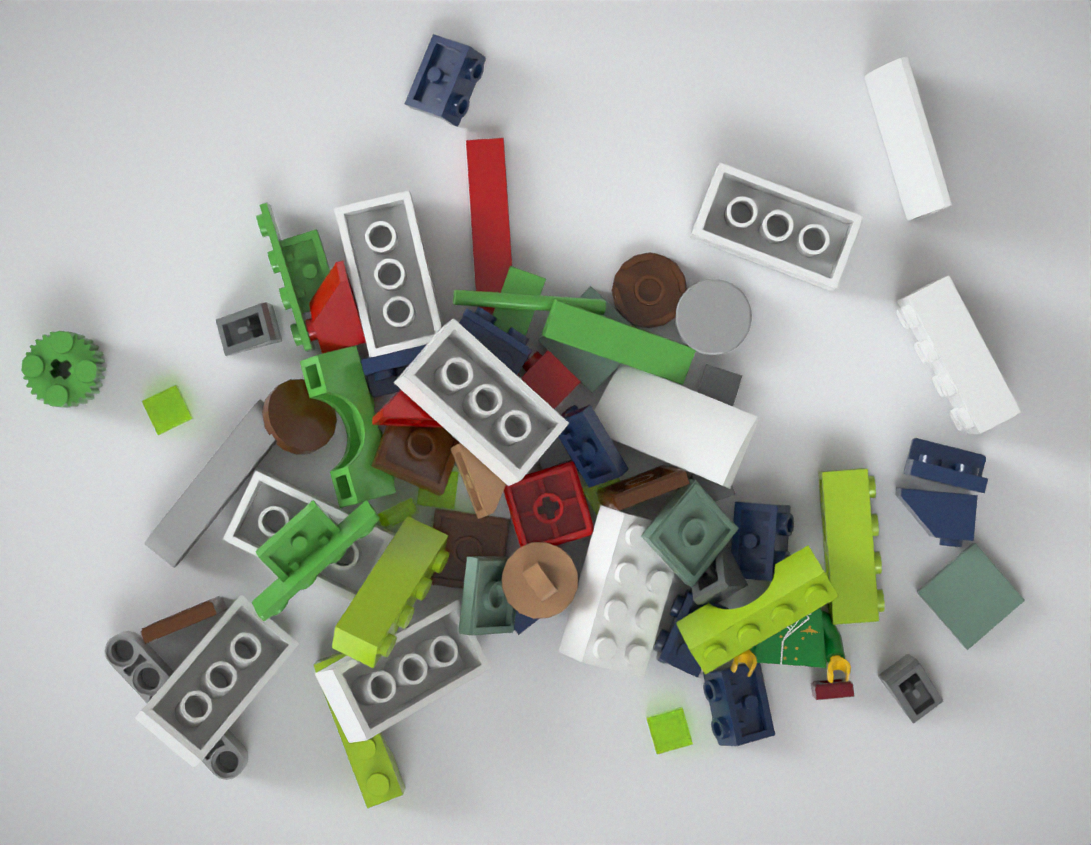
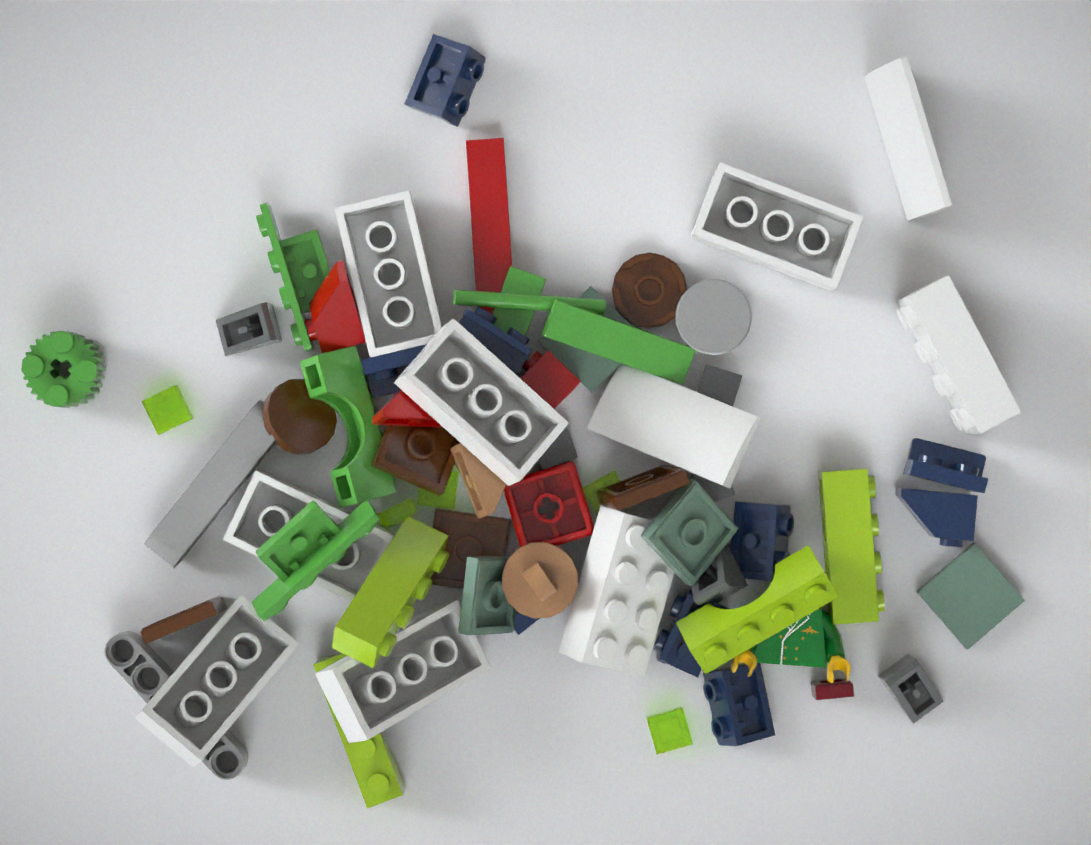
dark blue bracket [558,405,629,488] -> none

